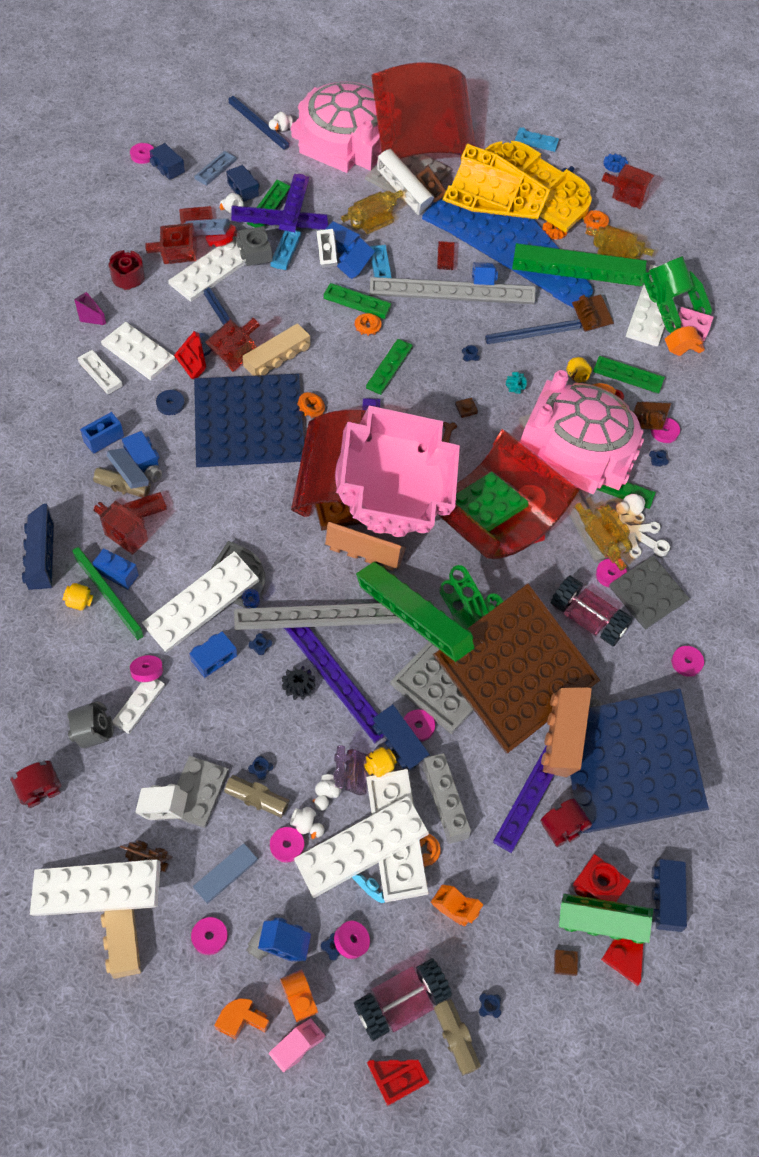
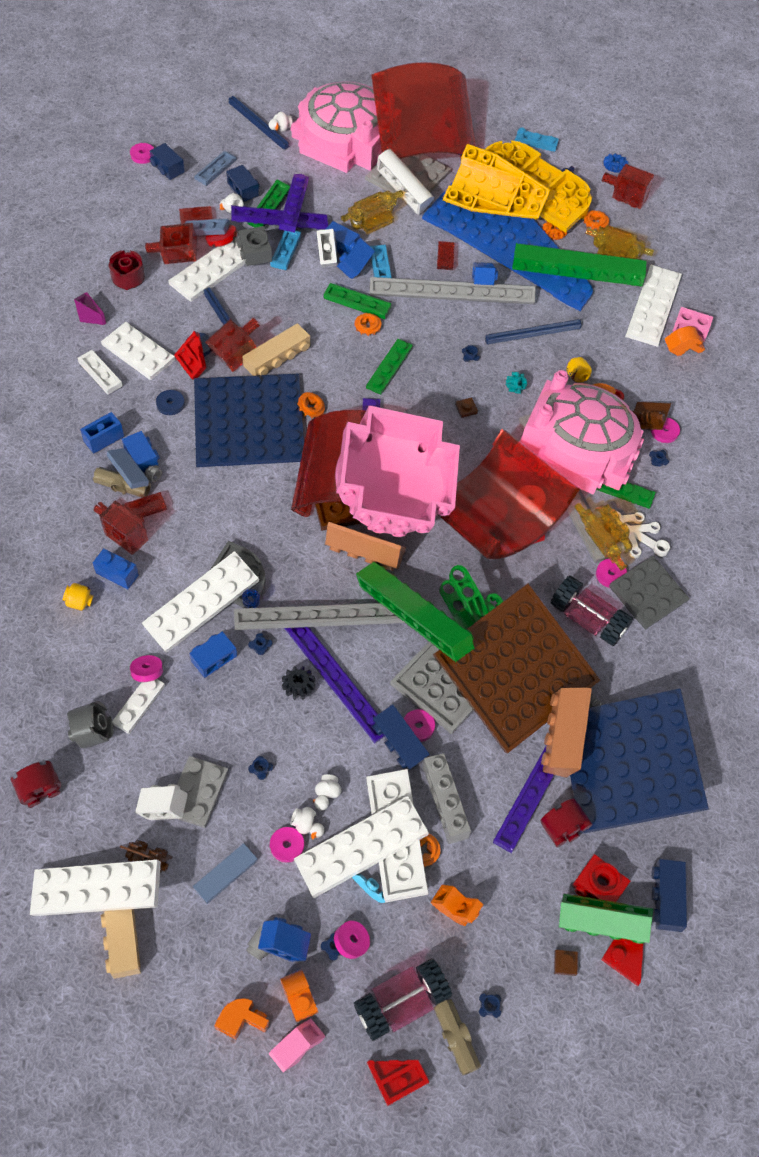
dark blue slope [22,503,54,590] -> none
green tile [72,547,143,641] -> none
dark pink piece [191,917,228,955] -> none
dark tan piece [224,775,290,818] -> none
clear purple plate [333,745,367,796] -> none
yellow head [364,747,396,777] -> none
reddish brown brick [416,164,447,203] -> none
reddish brown piece [442,422,457,443] -> none
green plate [455,472,528,534] -> none
reddish brown hinge [572,294,614,332] -> none
green plate [593,356,665,394] -> none
white animal [616,494,645,516] -> none
green piece [643,256,712,333] -> none
dark pink piece [671,646,704,677] -> none

